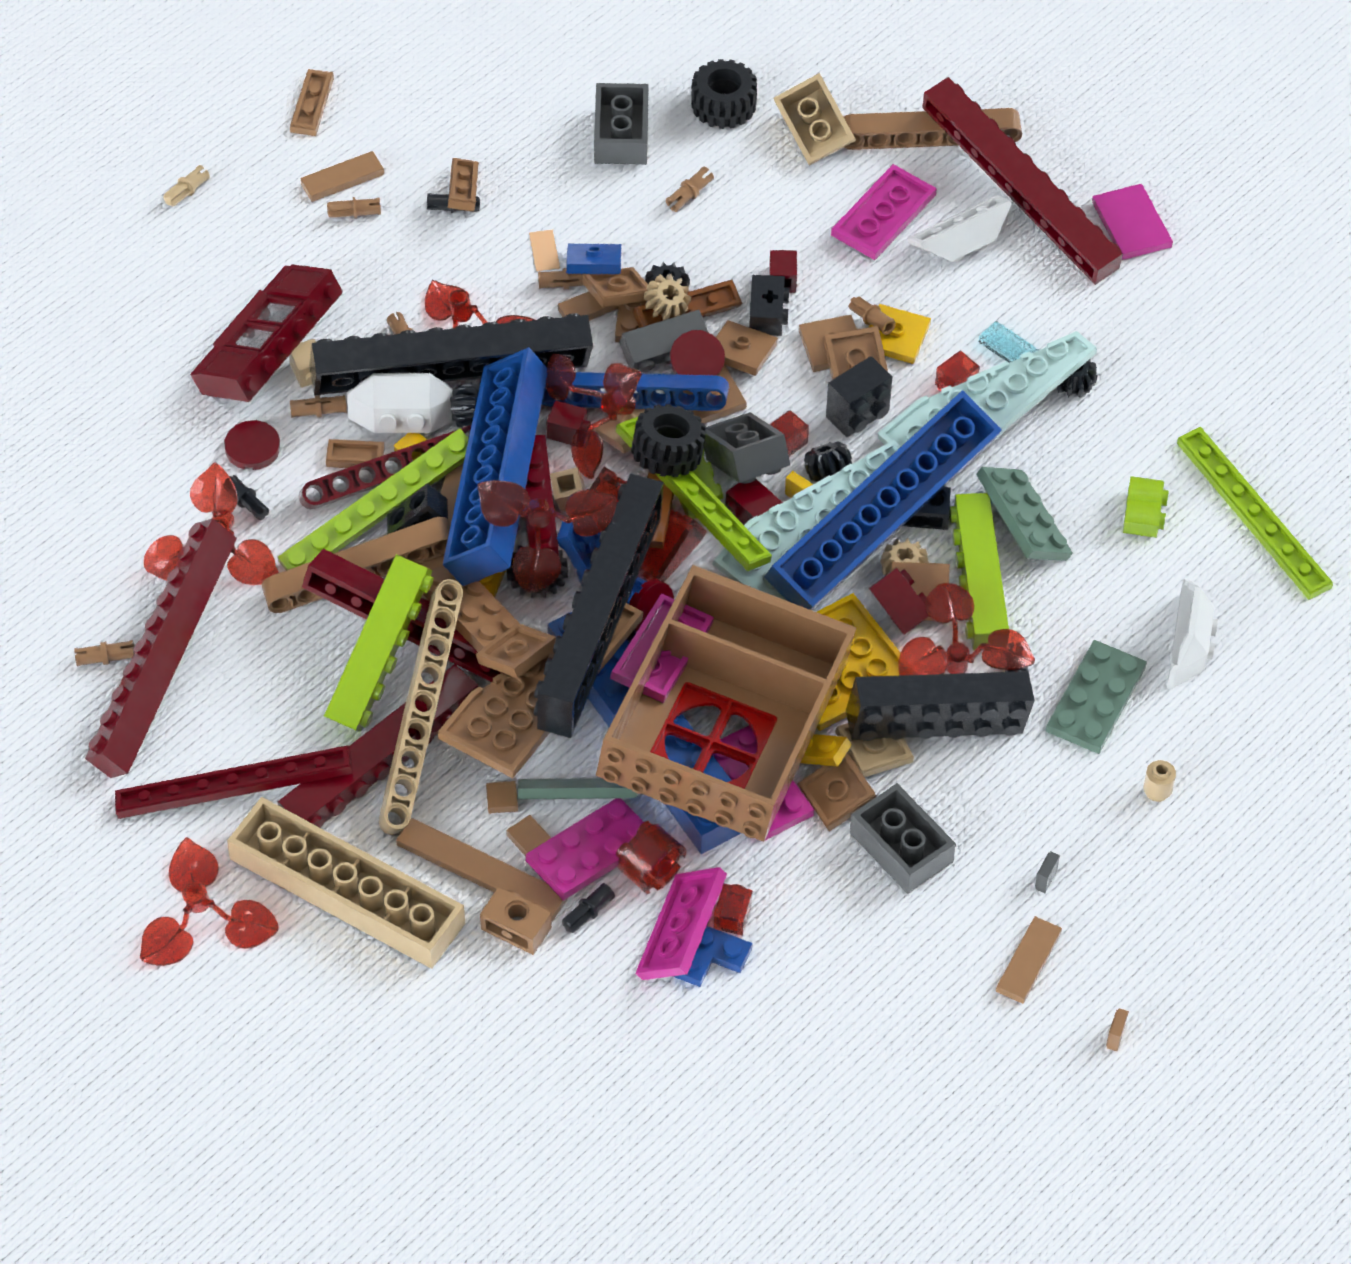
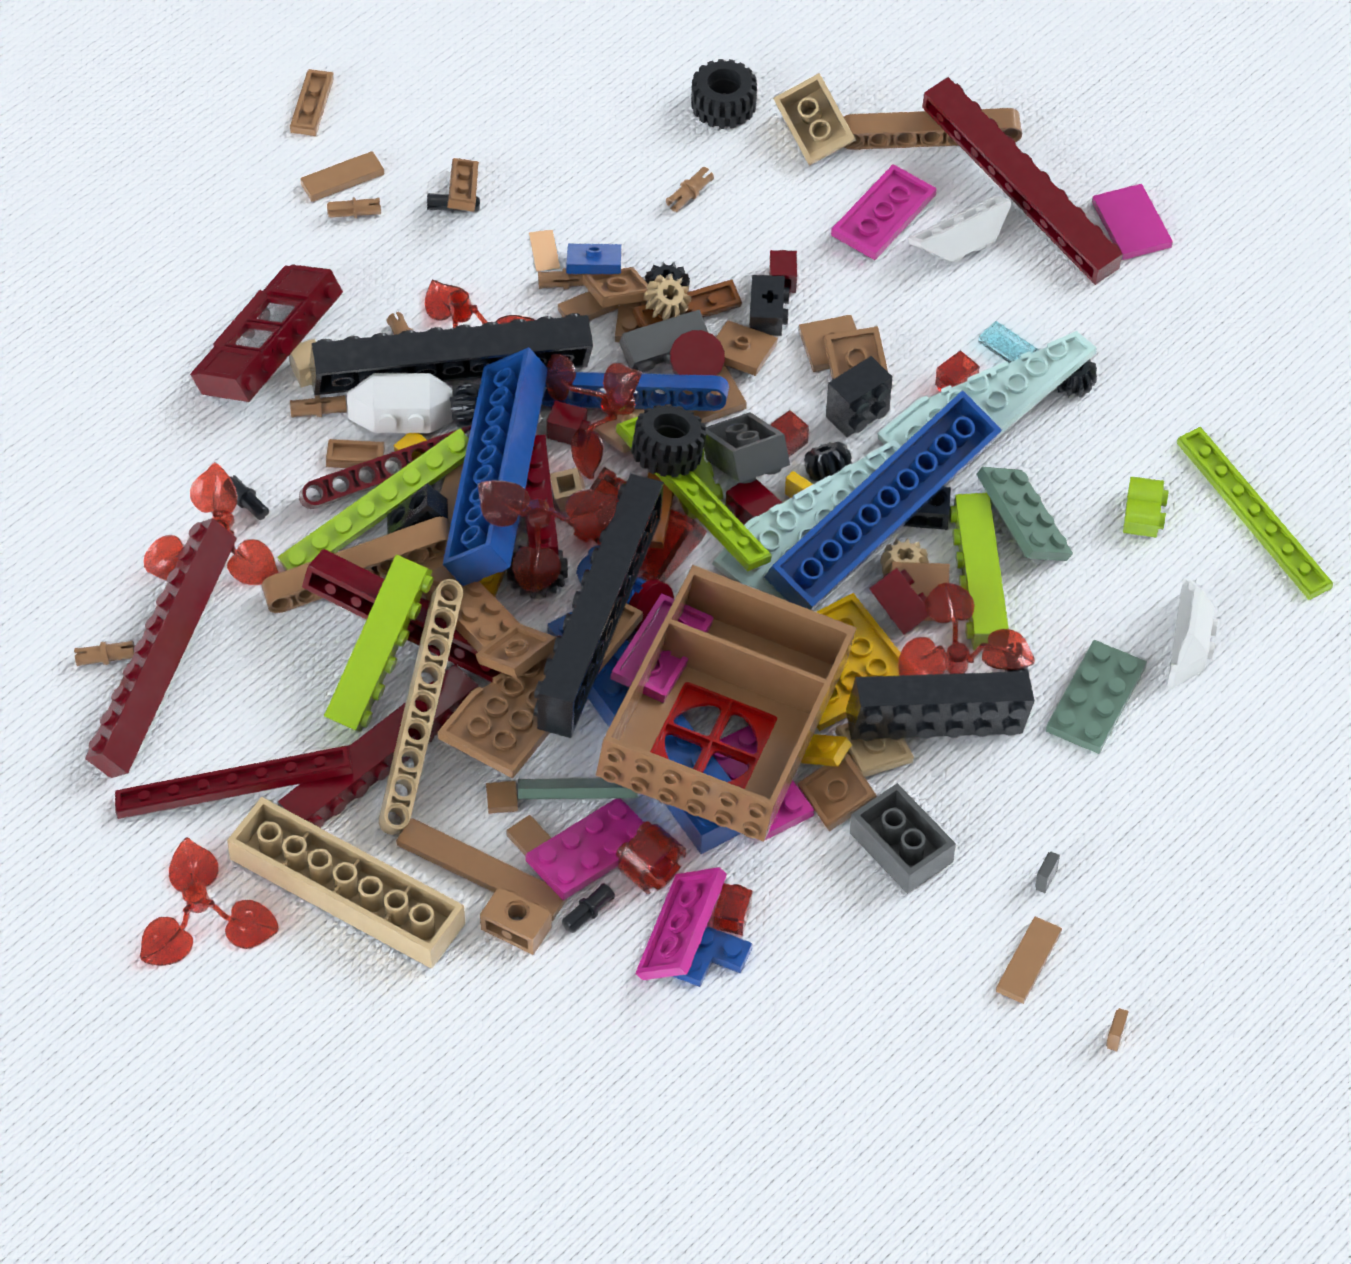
tan axle [163,165,210,207] -> none
dark red tile [224,420,280,470] -> none
blue plate [557,517,601,577] -> none
dark grey brick [594,83,649,165] -> none
medium nougat axle [848,296,896,335] -> none
yellow plate [869,304,931,364] -> none
tan brick [1143,760,1176,802] -> none

